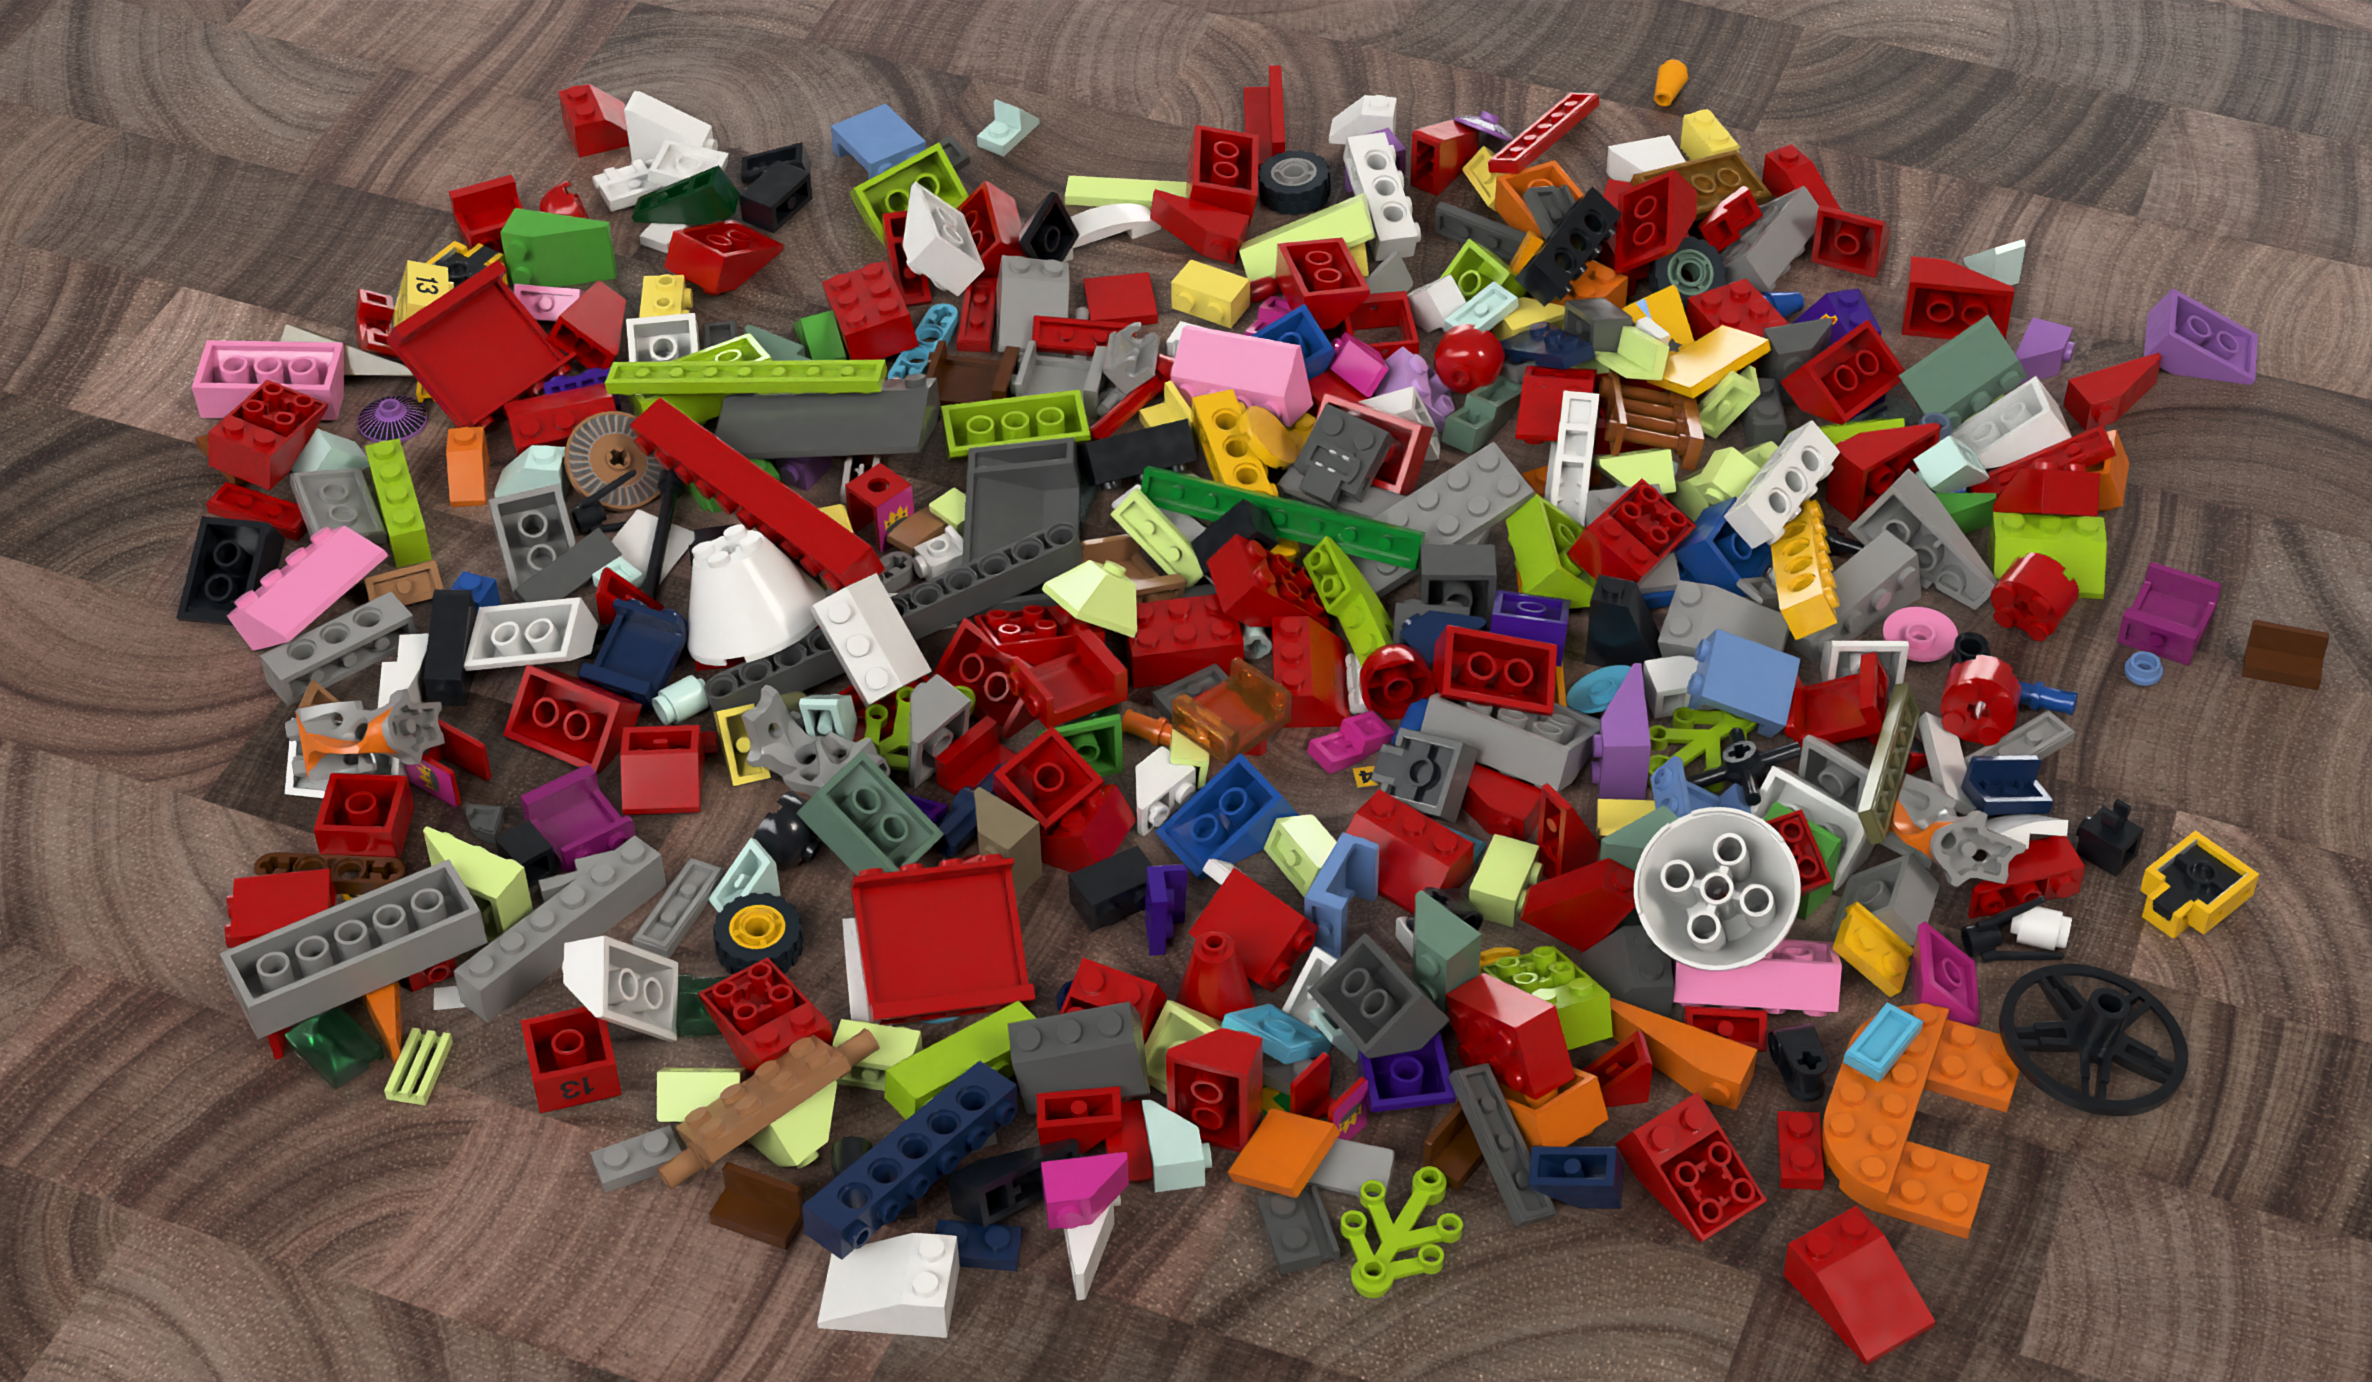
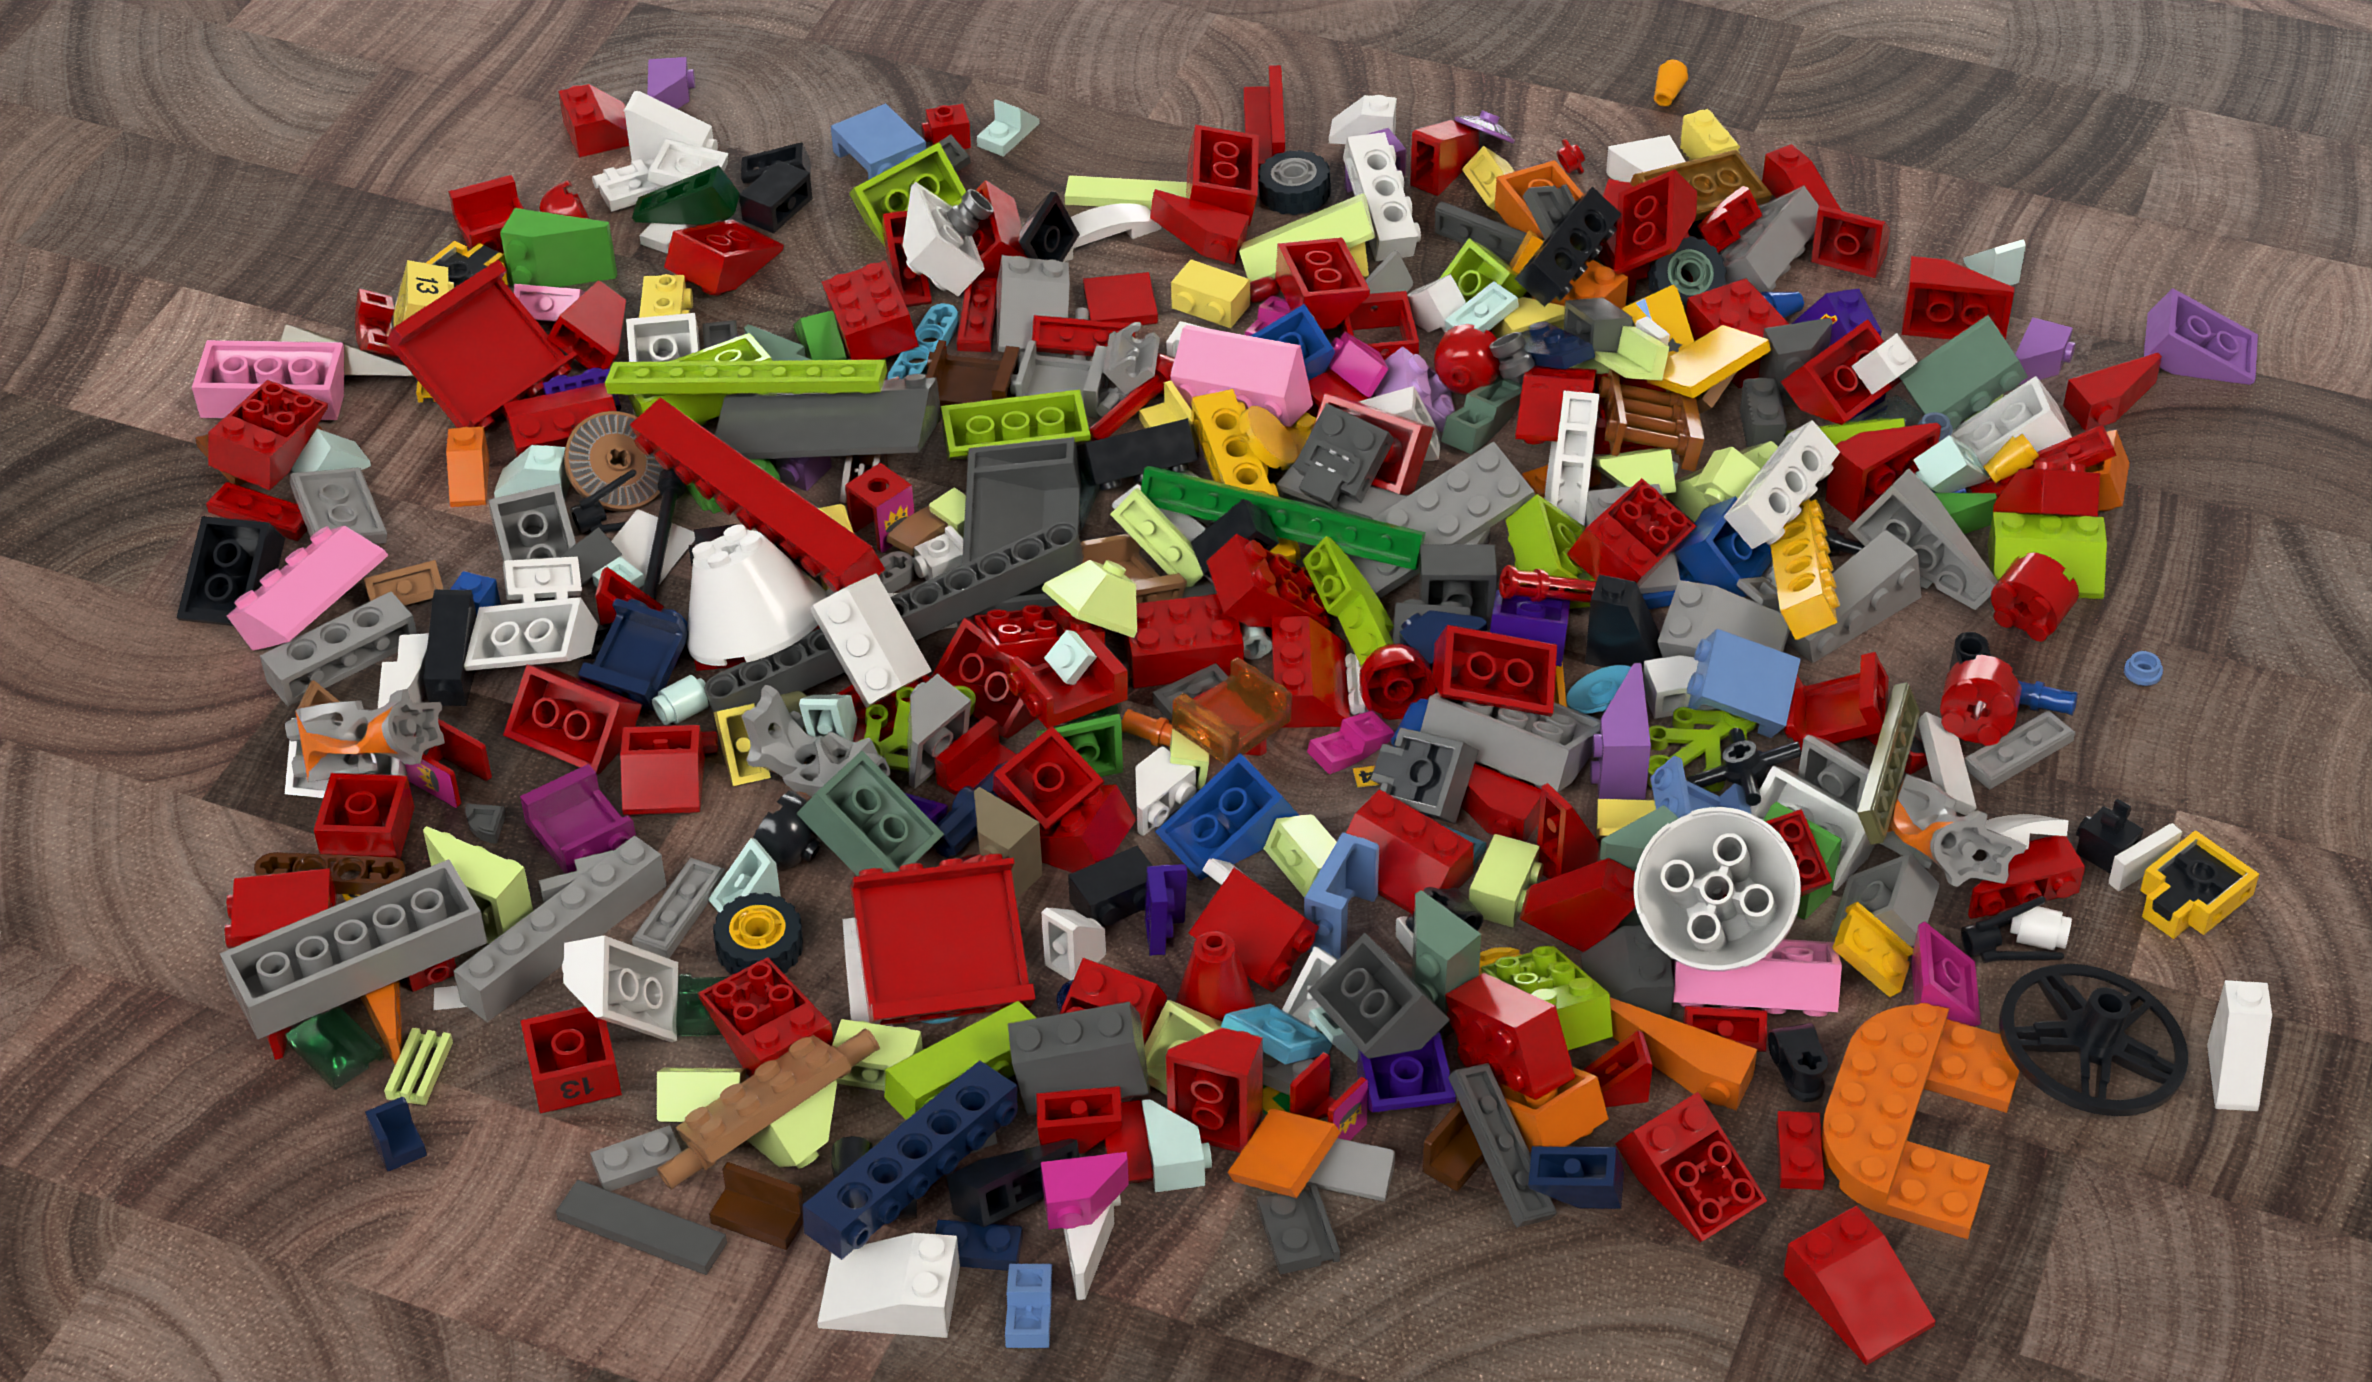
dish [357,395,428,443] -> none
lime brick [365,438,432,568] -> none
black brick [495,820,558,888] -> none
lime plant [1340,1166,1463,1298] -> none
red tile [1488,93,1599,174] -> none
yellowish green panel [1697,365,1761,439] -> none
white slope [1820,641,1909,700] -> none
medium azure tile [1843,1002,1923,1082] -> none
bright pink dish [1882,607,1958,662] -> none
dark blue bracket [1961,755,2053,816] -> none
magenta panel [2117,562,2222,666] -> none
reddish brown panel [2242,620,2329,690] -> none
none -> dark blue panel [365,1097,427,1172]
none -> white plate [503,557,582,603]
none -> dark grey tile [556,1180,727,1275]
none -> medium lavender slope [647,57,695,109]
none -> red brick [921,104,971,149]
none -> flat silver wheel [947,189,994,236]
none -> medium blue slope [1005,1264,1052,1348]
none -> white slope [1041,907,1106,982]
none -> light aqua plate [1044,630,1097,685]
none -> flat silver wheel [1489,332,1535,379]
none -> red pin [1499,565,1596,603]
none -> red plate [1556,139,1585,174]
none -> white slope [1851,333,1918,394]
none -> yellow cone [1983,434,2039,483]
none -> white tile [2109,823,2182,892]
none -> white slope [2207,980,2272,1111]

